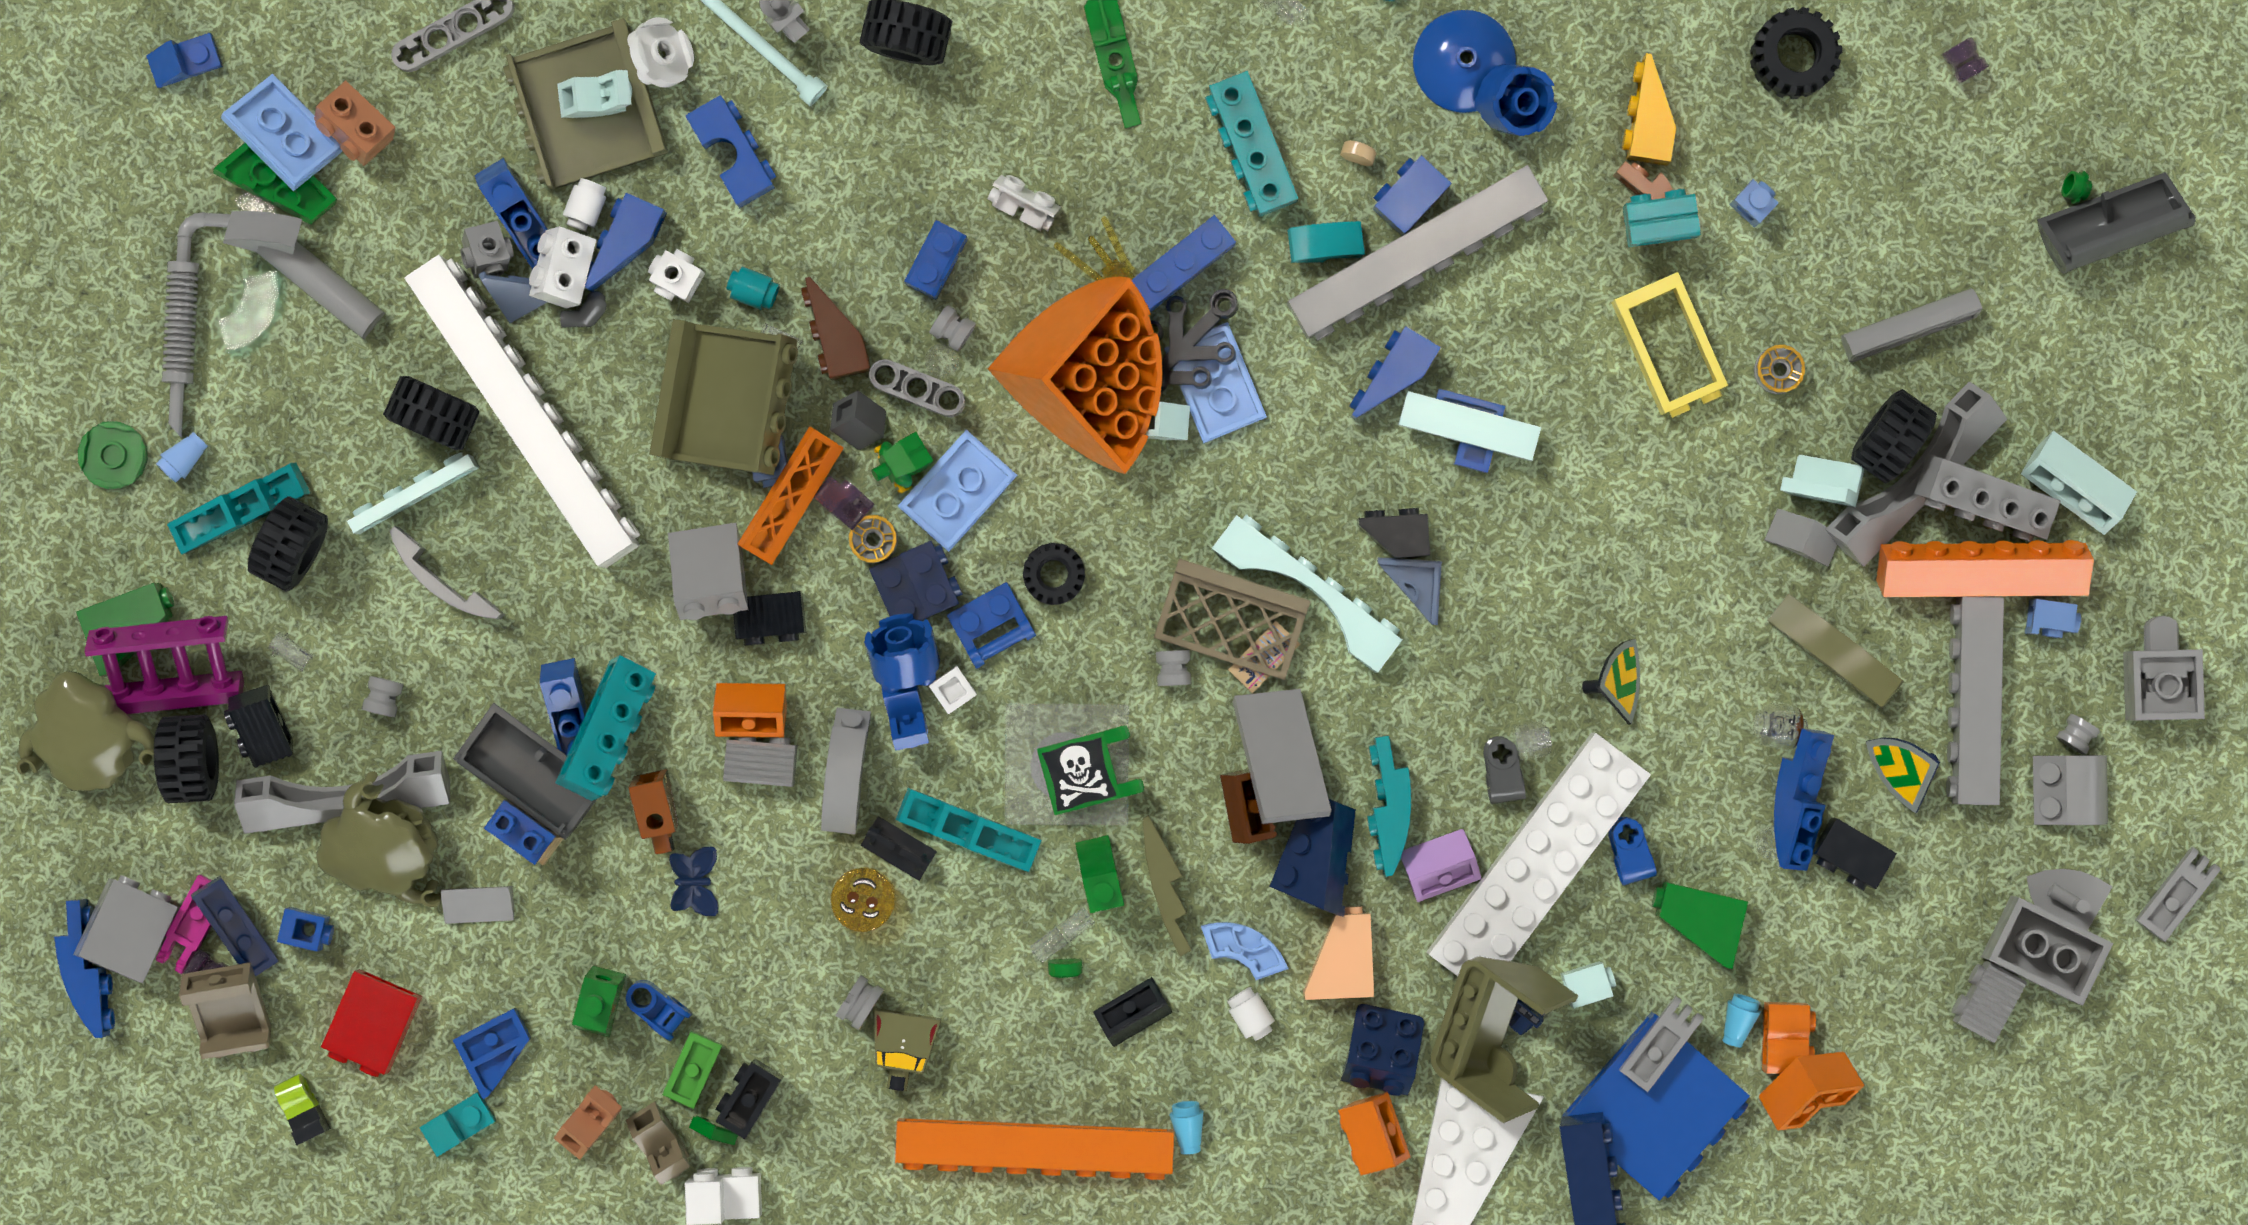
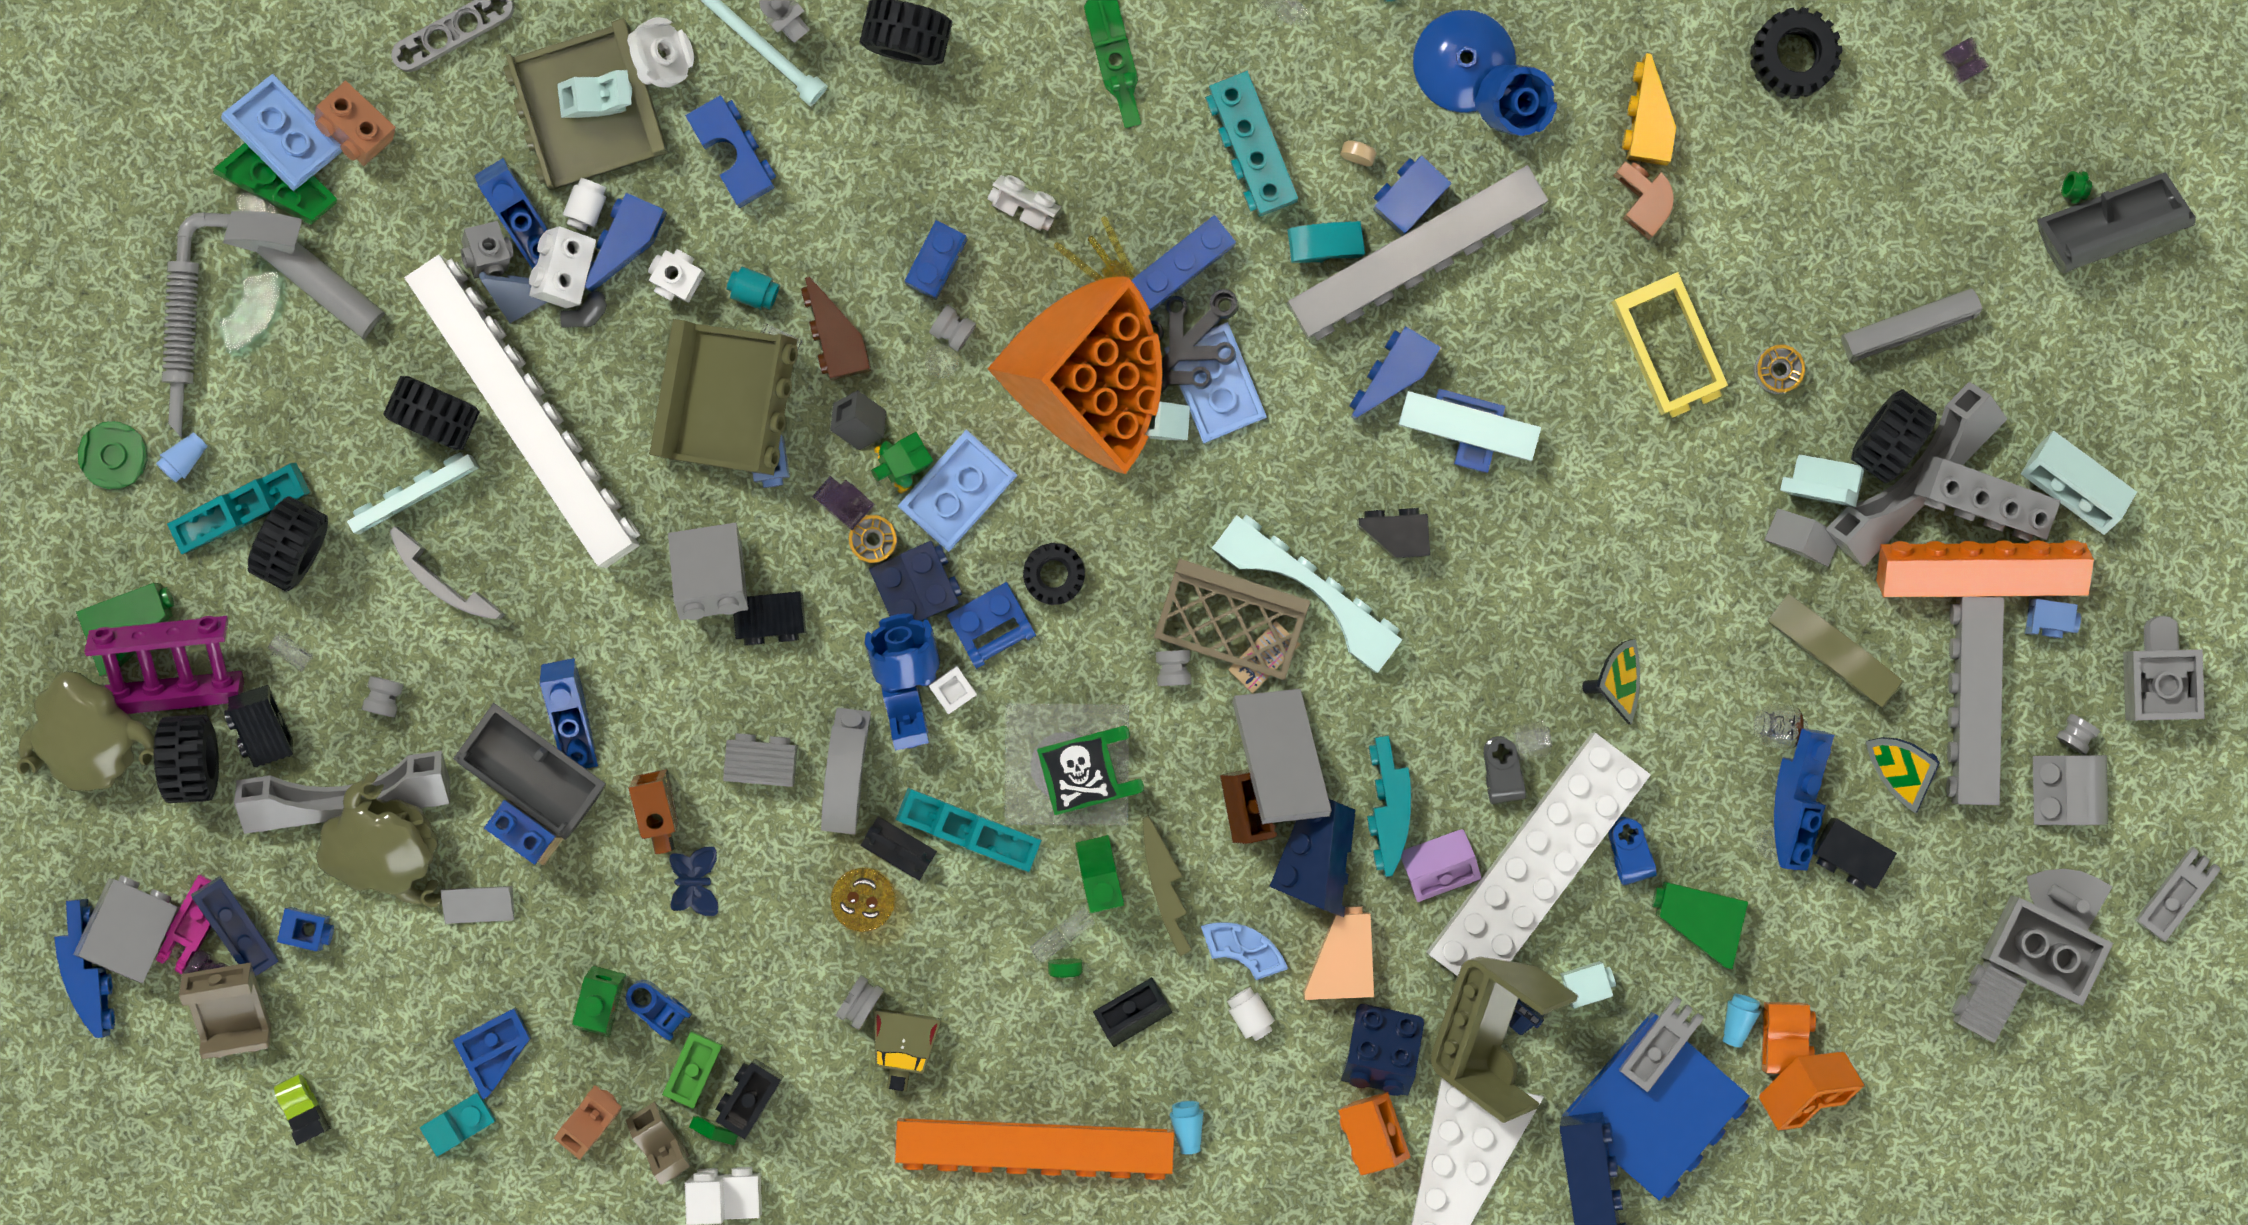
blue slope [146,33,223,89] -> none
red brick [321,969,423,1077] -> none
teal brick [555,655,656,801] -> none
orange brick [713,683,787,738] -> none
orange fence [737,426,844,565] -> none
light grey beam [869,359,965,418] -> none
sand blue tile [1377,557,1442,625] -> none
teal brick [1623,189,1701,248] -> none
medium blue brick [1729,179,1779,227] -> none

